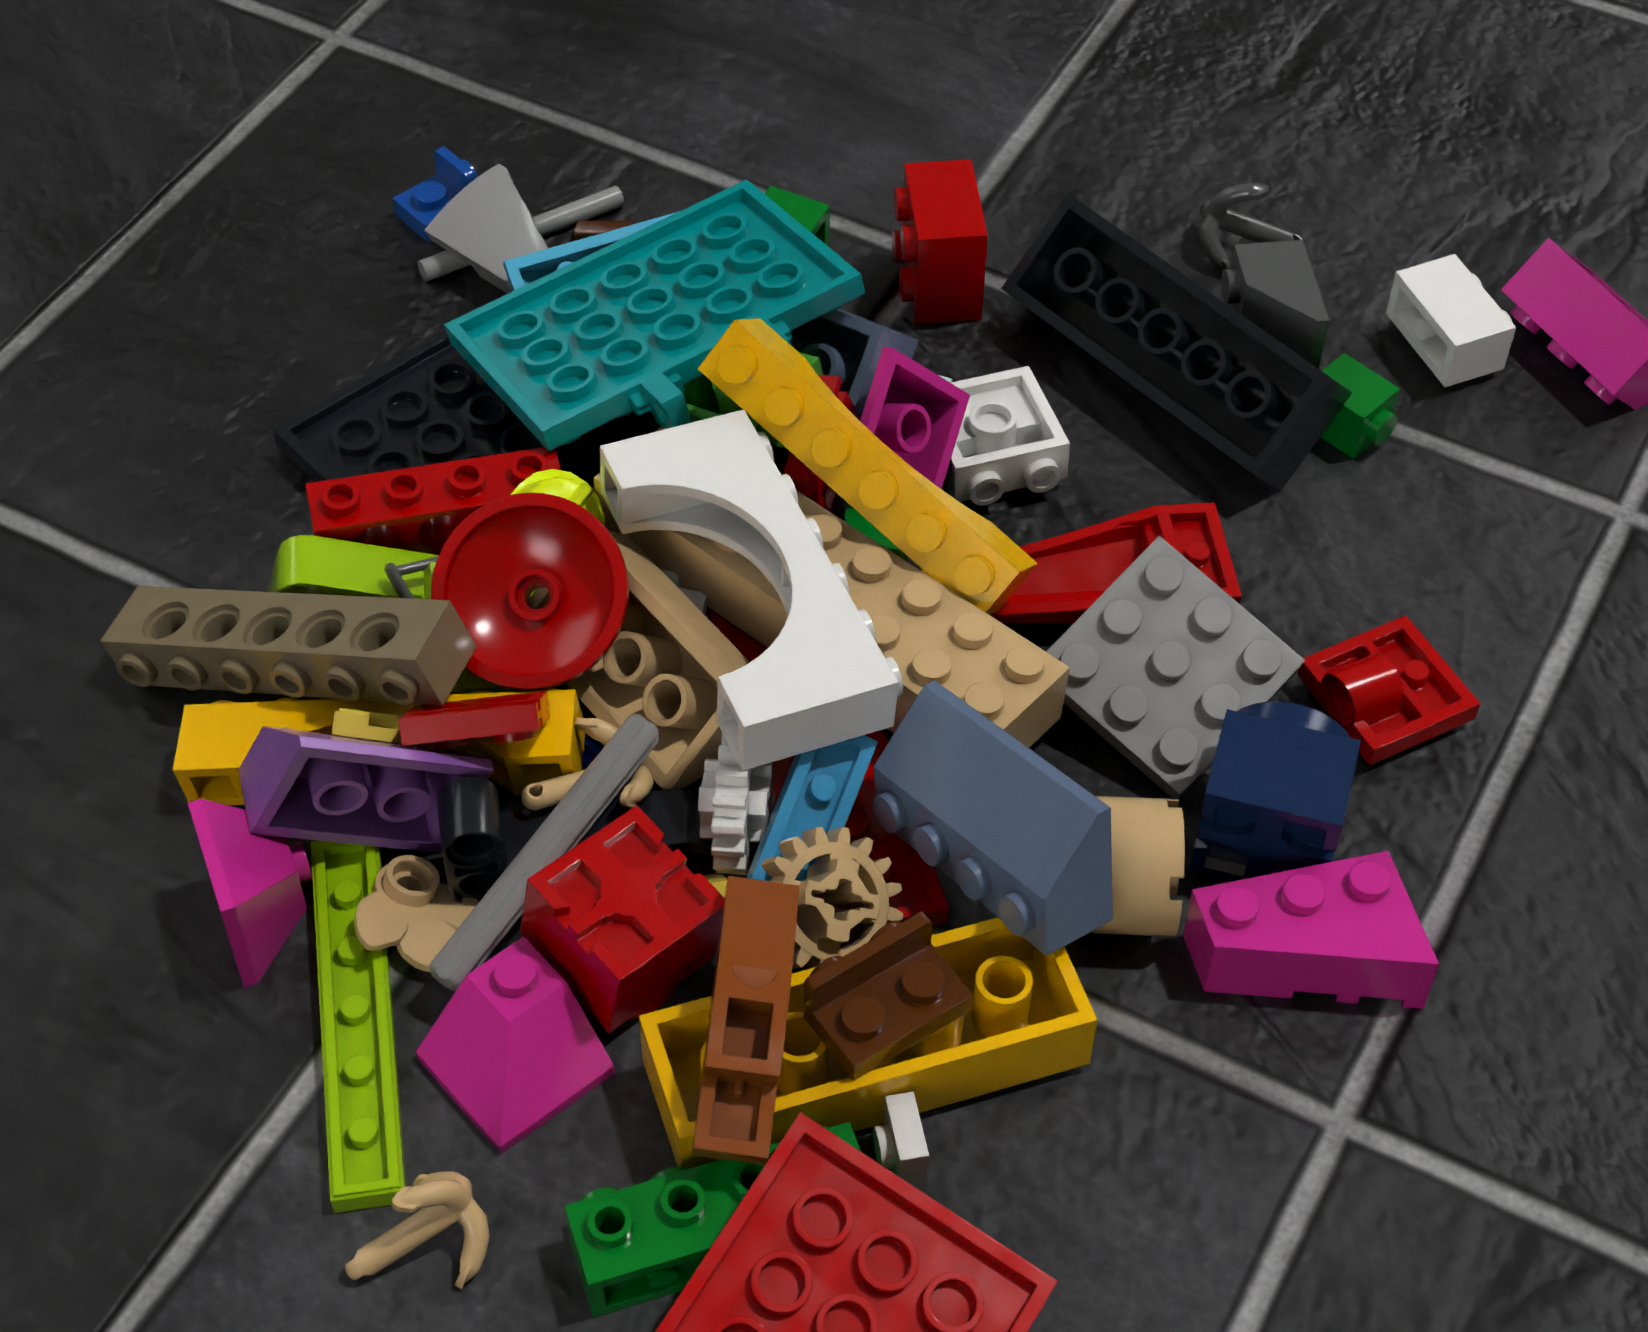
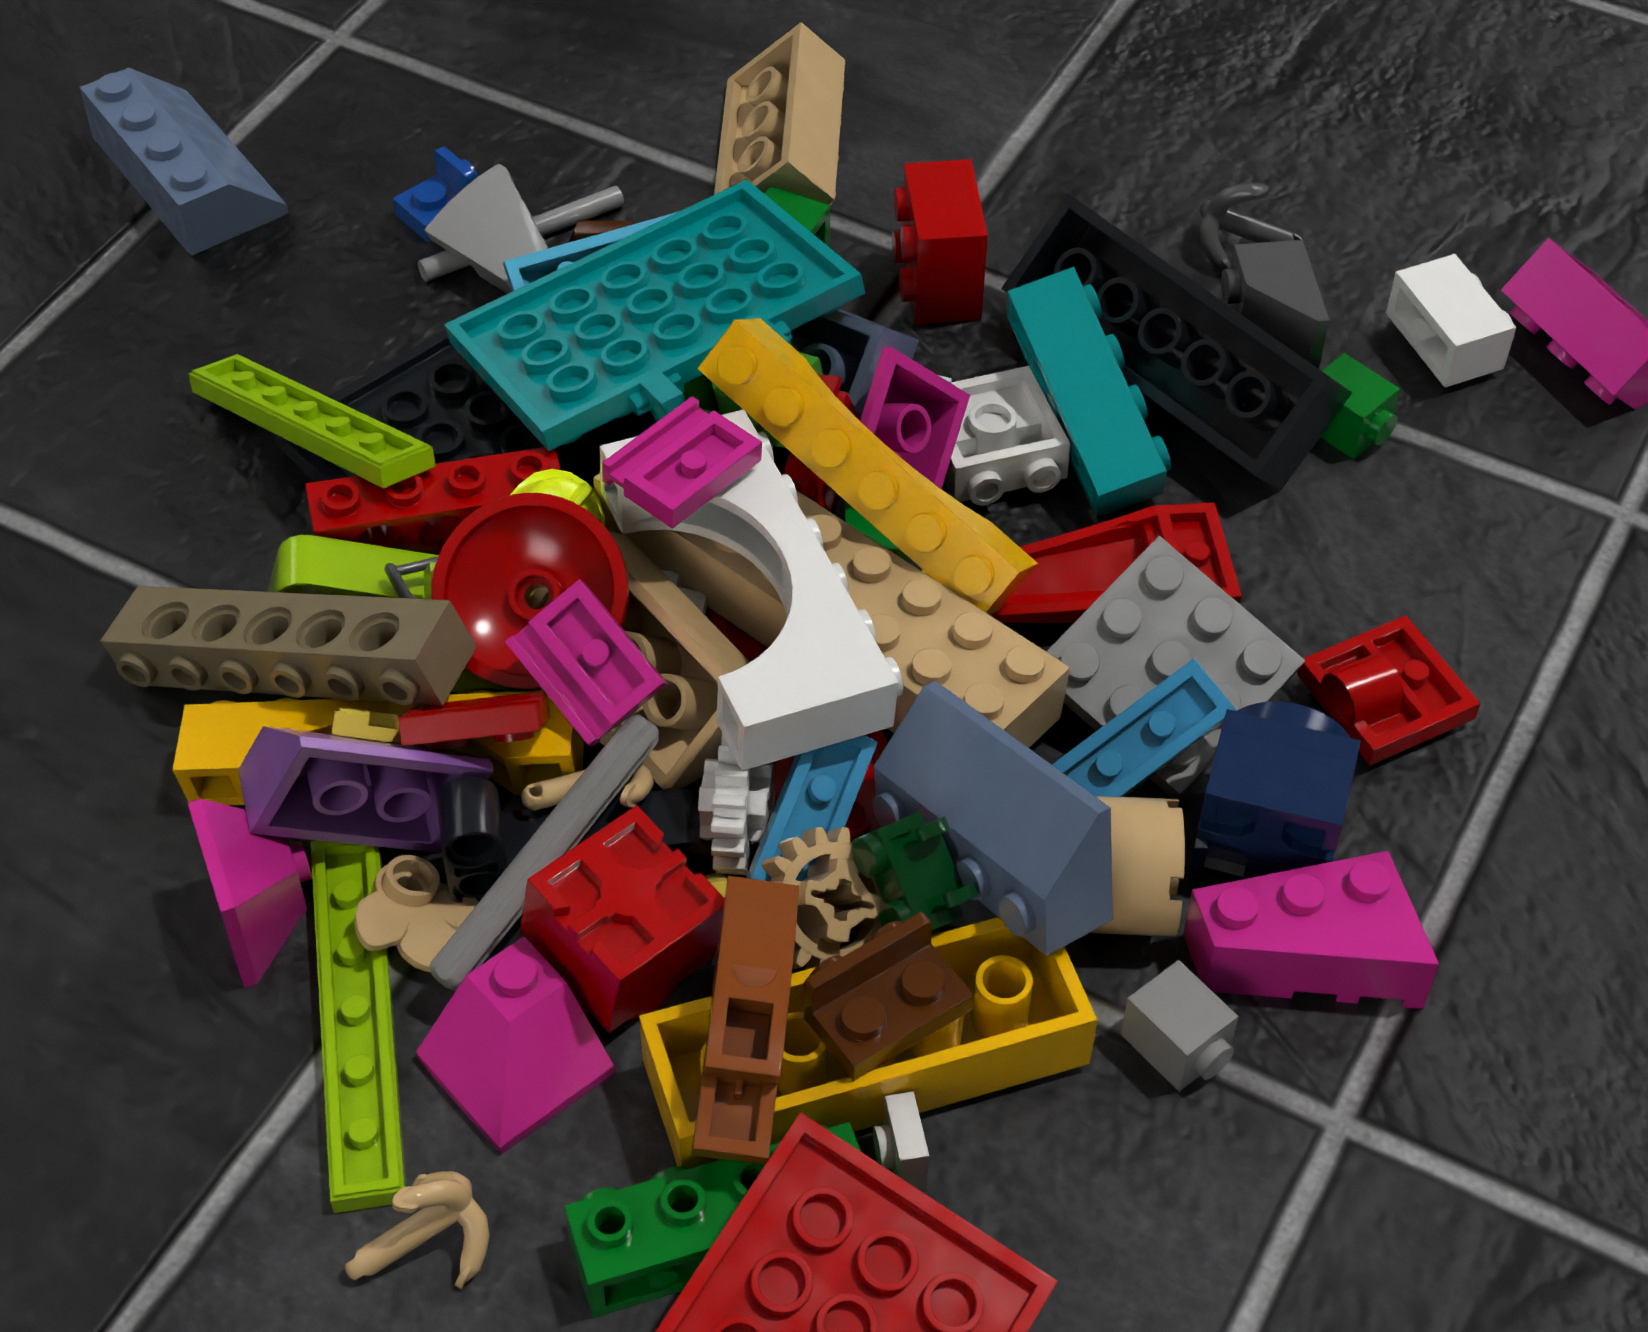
none -> sand blue slope [79,67,289,256]
none -> lime tile [188,354,436,488]
none -> dark pink plate [505,579,668,746]
none -> dark pink plate [602,396,762,529]
none -> tan slope [714,22,845,206]
none -> dark green piece [851,812,979,930]
none -> teal brick [1007,267,1171,519]
none -> dark azure plate [1052,658,1236,797]
none -> light grey brick [1121,960,1239,1092]

